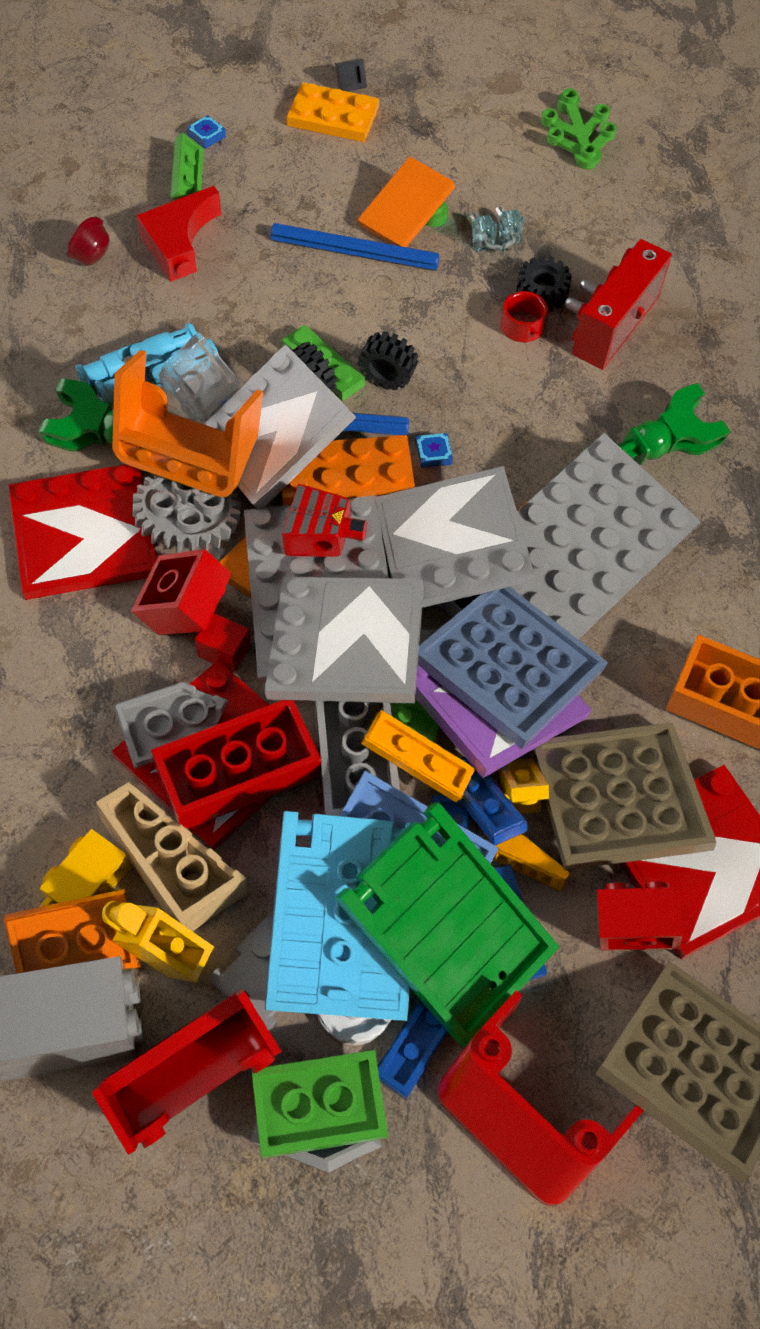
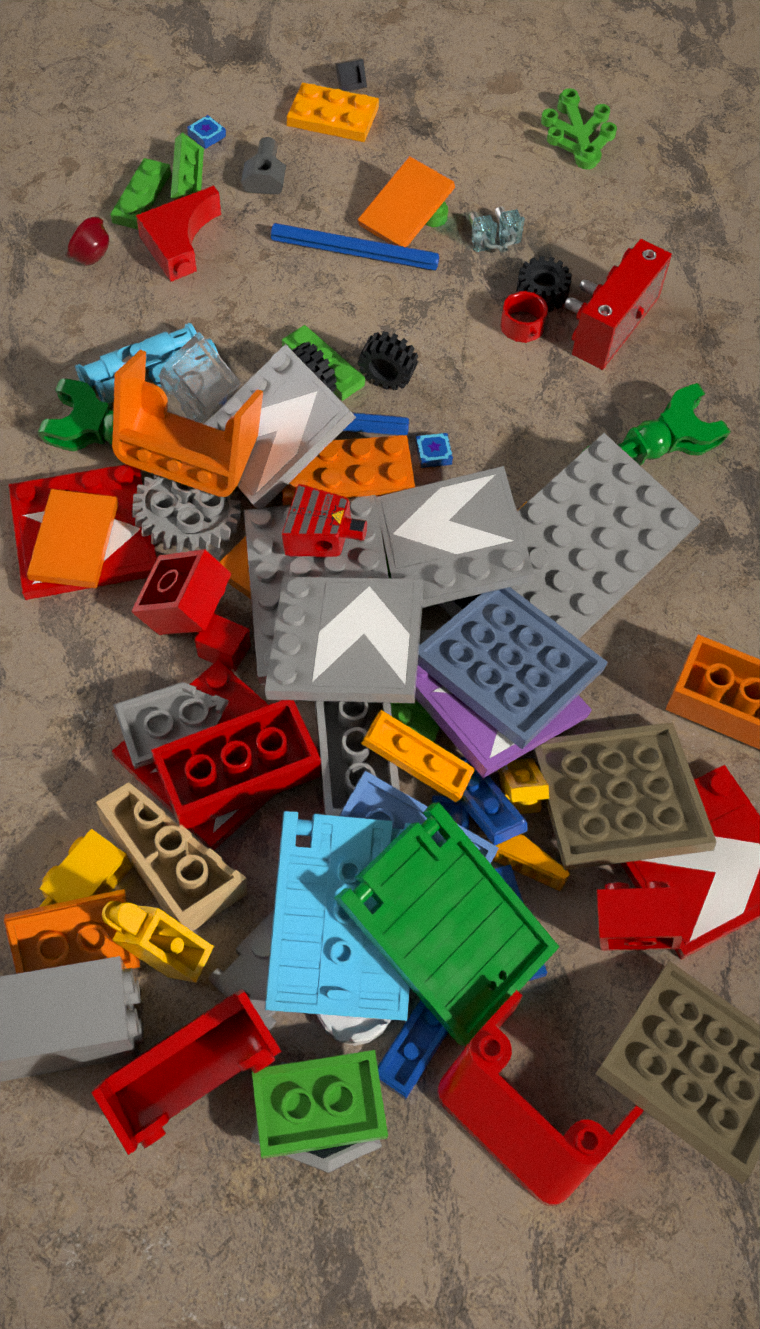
none -> orange tile [27,489,118,588]
none -> bright green plate [110,158,171,230]
none -> dark grey piece [241,137,286,194]

